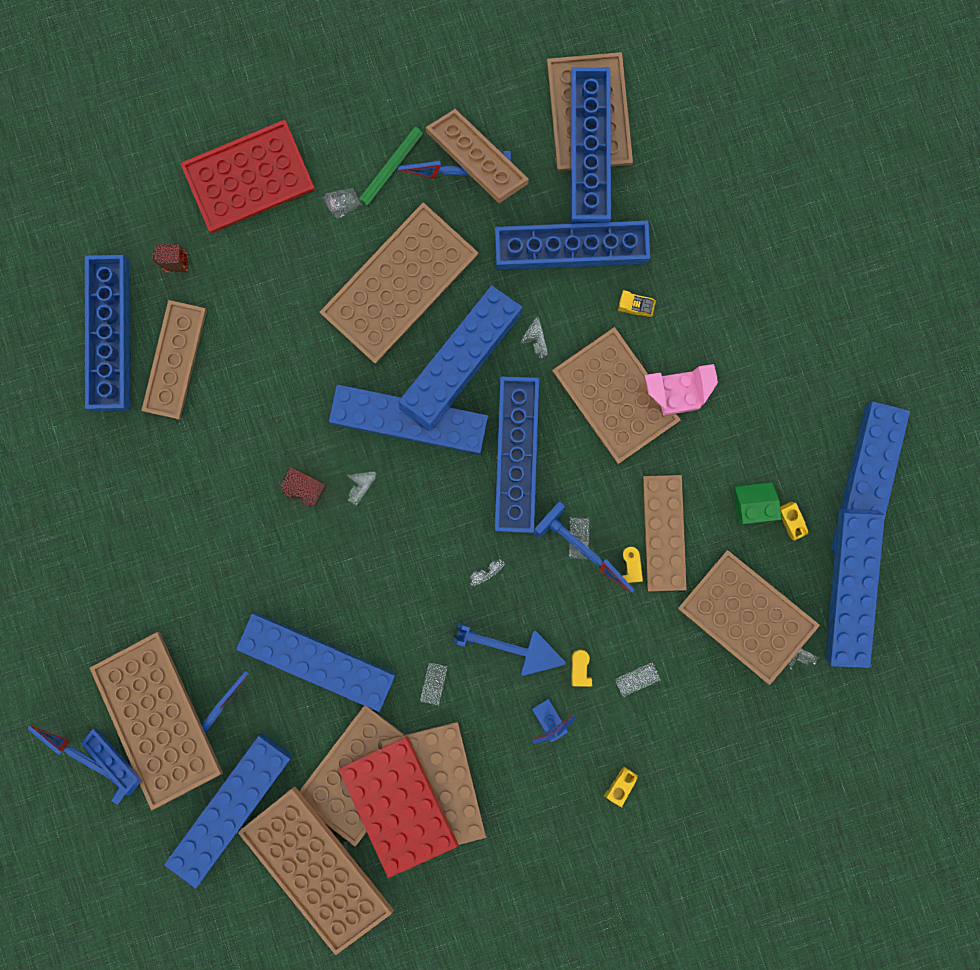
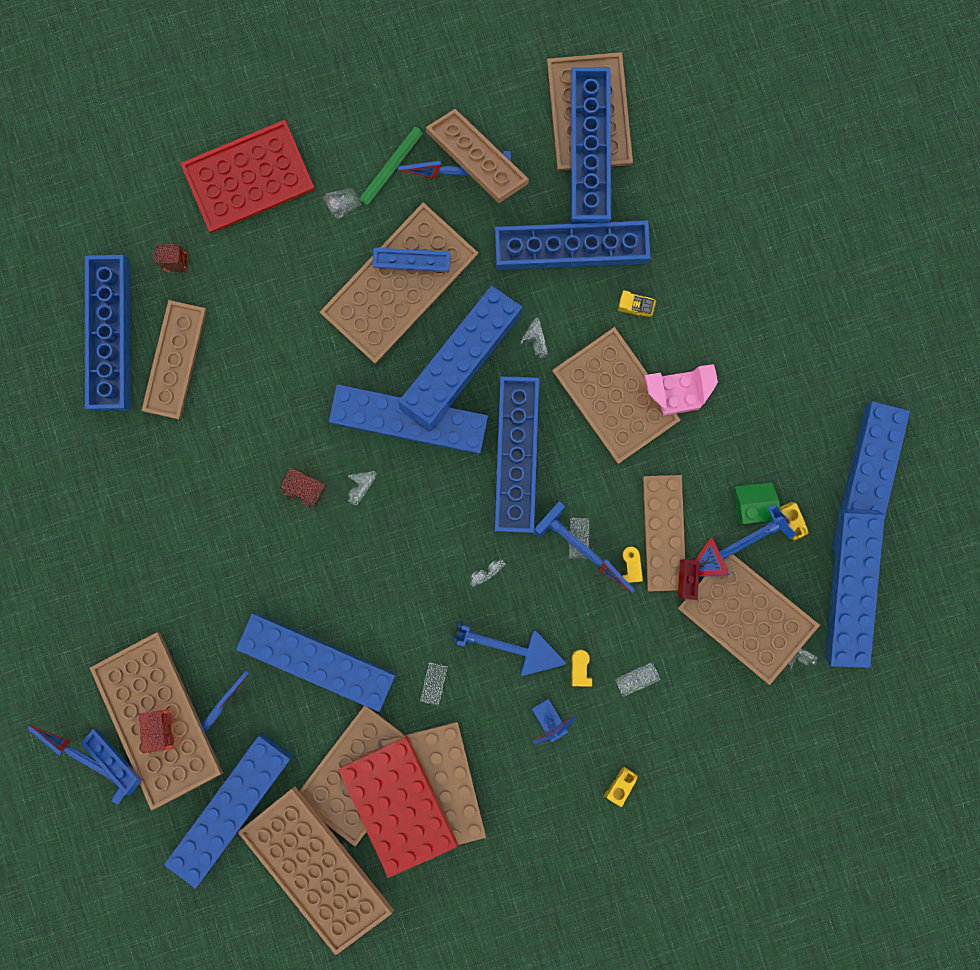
none -> clear red brick [138,710,174,754]
none -> blue plate [373,248,450,272]
none -> dark red plate [678,559,700,600]
none -> blue piece [694,504,796,577]

